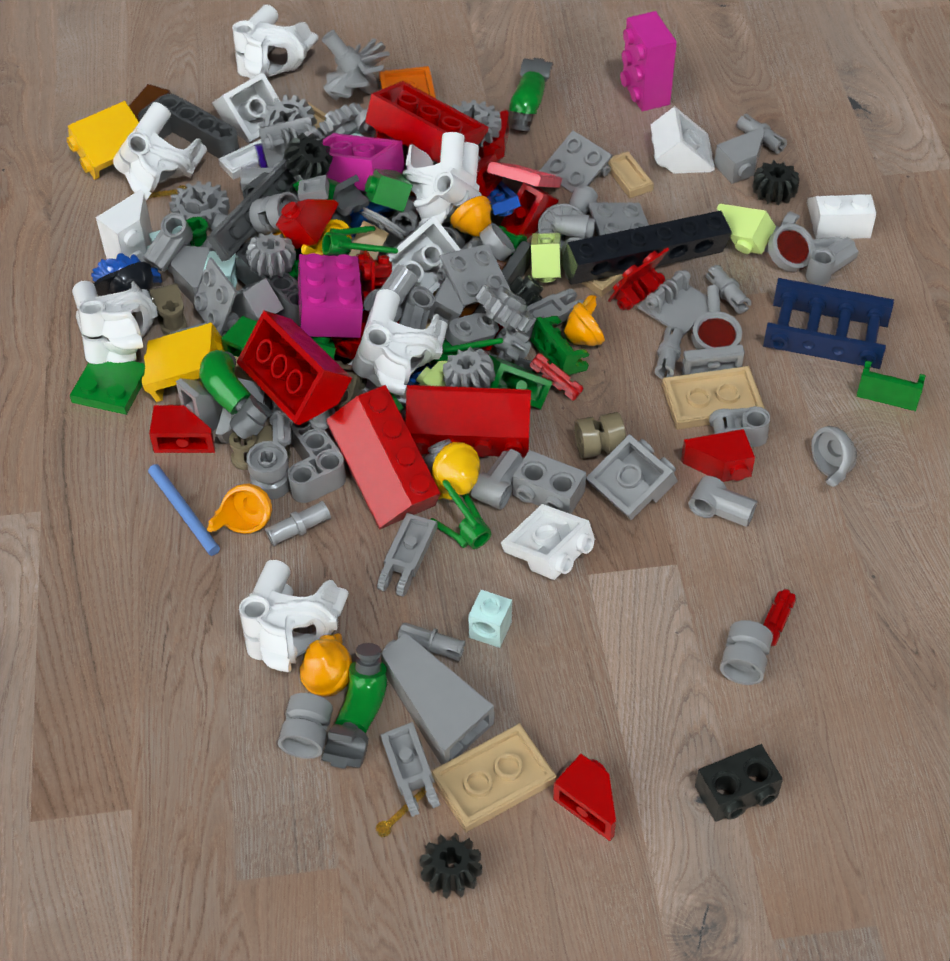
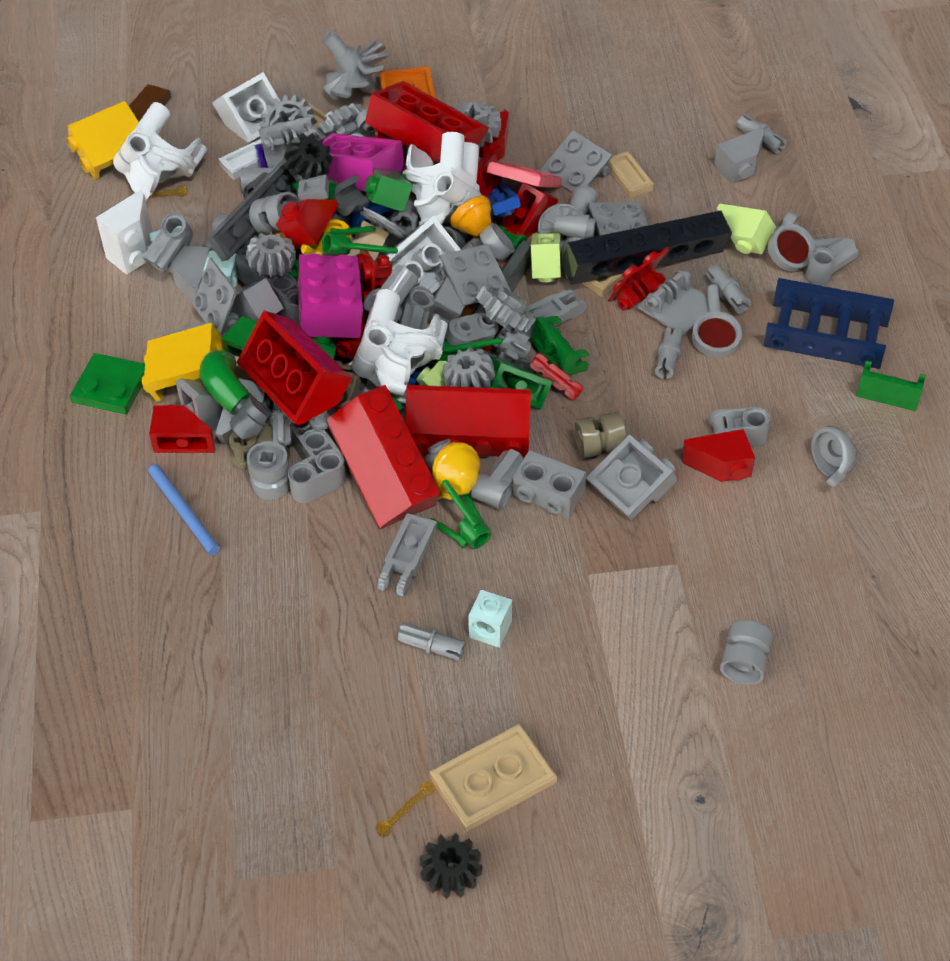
white helmet [72,281,158,364] -> none
black hair [91,253,162,296] -> none
dark grey beam [138,94,240,158] -> none
dark tan piece [149,283,187,335] -> none
light grey gear [169,181,230,229] -> none
green bush [186,217,208,247] -> none
light orange hat [207,483,273,534] -> none
white helmet [233,5,318,79] -> none
white helmet [239,560,349,673] -> none
light grey pin [265,501,331,546] -> none
light grey wheel [278,693,333,759] -> none
light orange hat [300,633,353,697] -> none
piece [321,643,388,769] -> none
light grey hinge [380,722,440,817] -> none
light grey slope [381,632,494,765] -> none
white plate [501,504,595,580] -> none
piece [509,58,554,131] -> none
pearl dark grey gear [509,275,544,306] -> none
red slope [553,753,616,841] -> none
light orange hat [564,295,605,346] -> none
dark pink brick [620,11,677,112] -> none
white slope [651,106,715,174] -> none
tan tile [662,366,765,430] -> none
light grey tile [681,345,745,375] -> none
light grey piece [688,476,758,527] -> none
pearl dark grey brick [695,744,783,822] -> none
pearl dark grey gear [753,160,800,205] -> none
red axle [763,589,796,646] -> none
white slope [807,194,876,239] -> none

